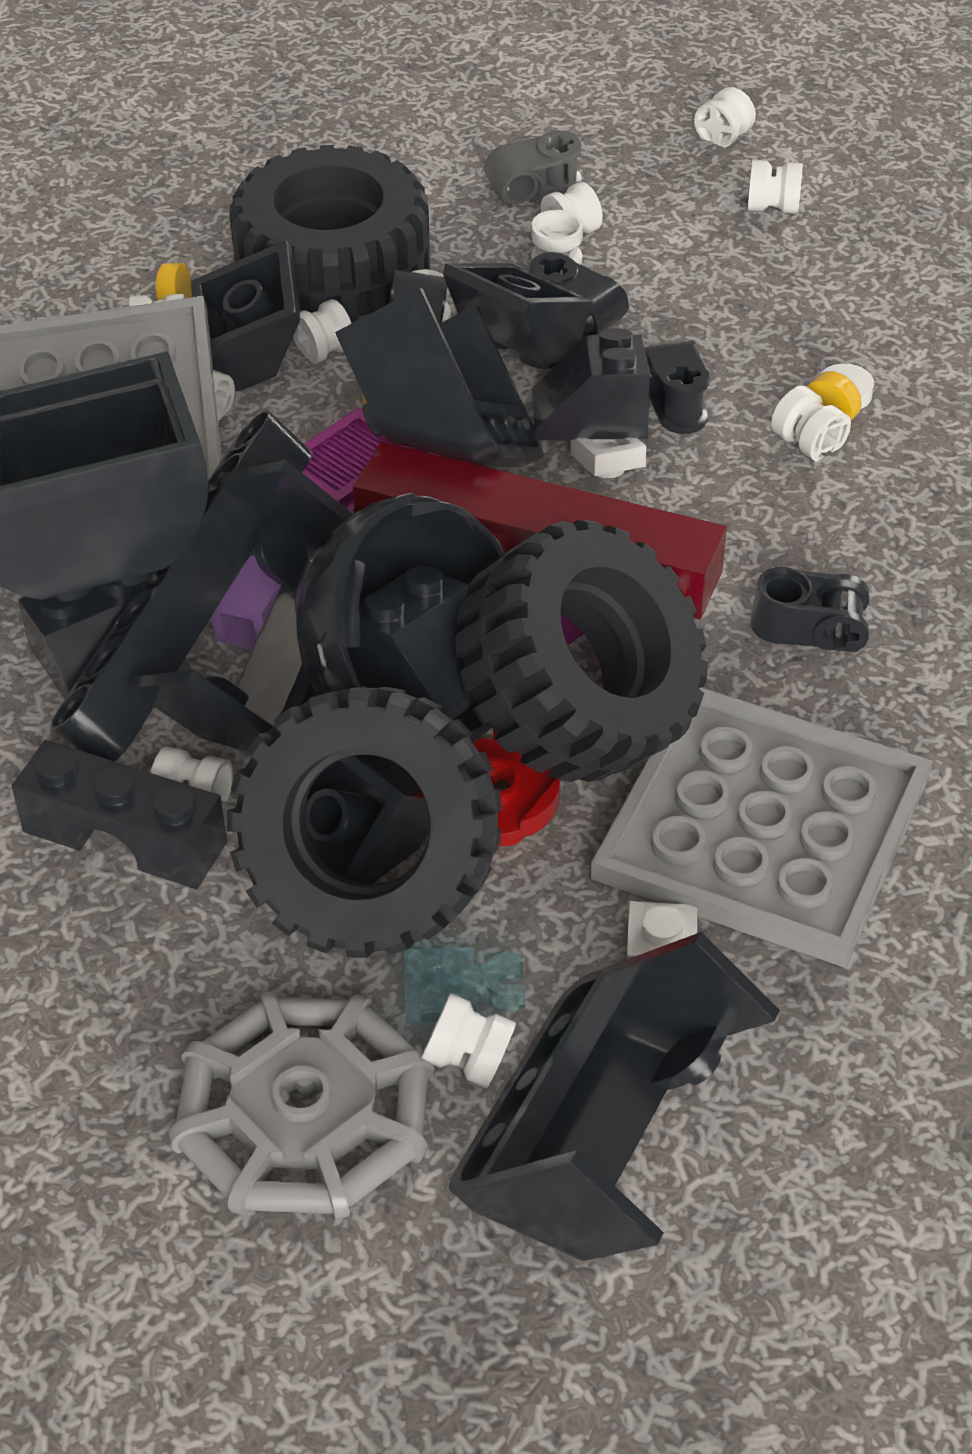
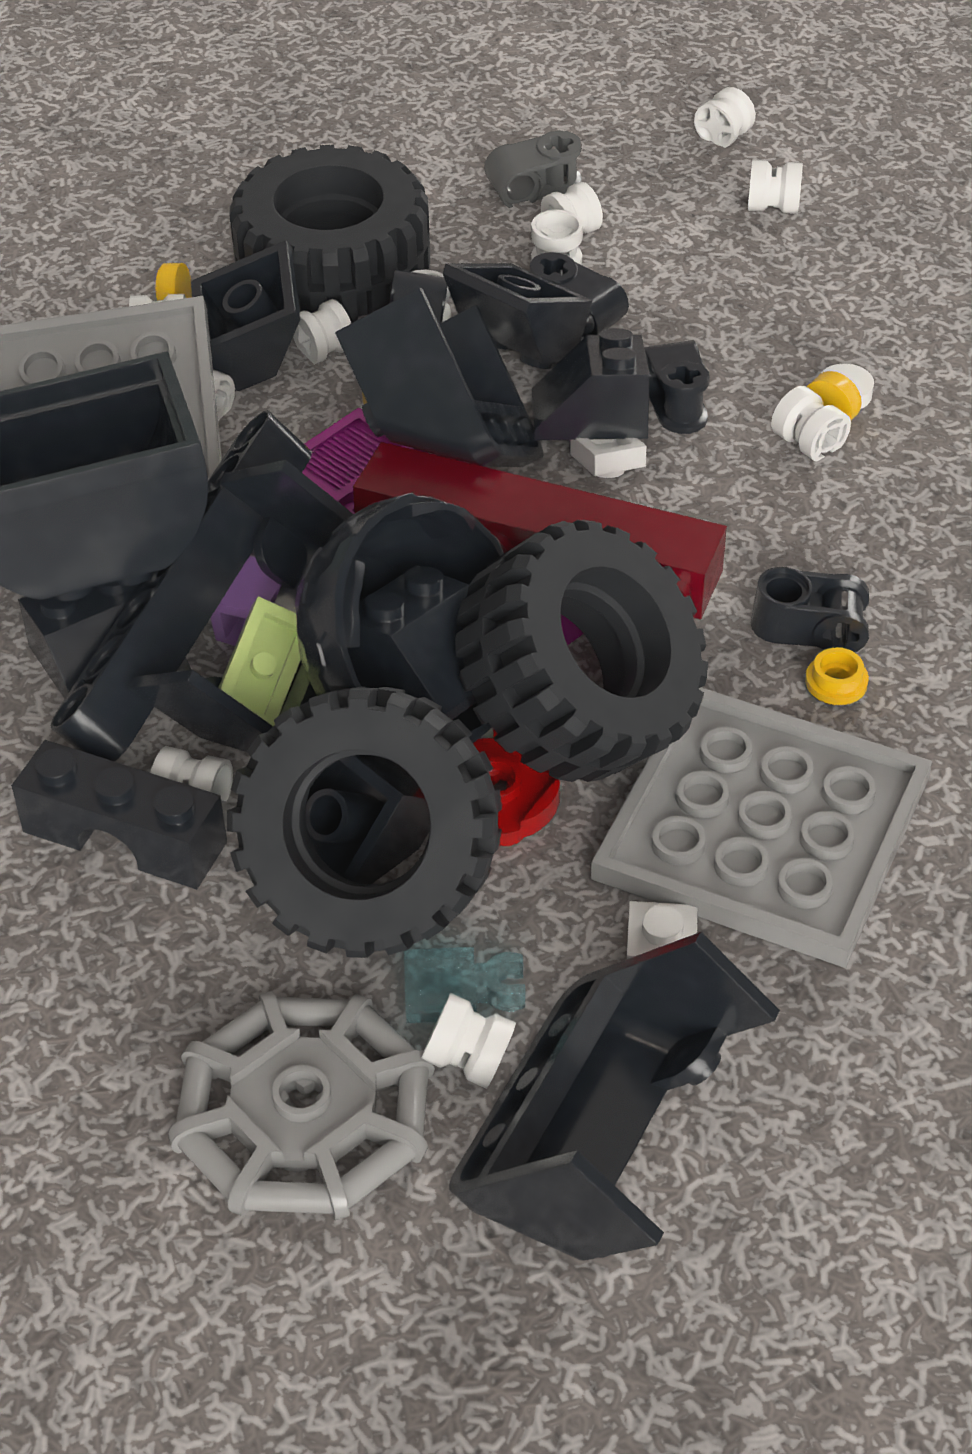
none -> yellowish green plate [219,596,301,726]
none -> yellow plate [805,647,869,705]

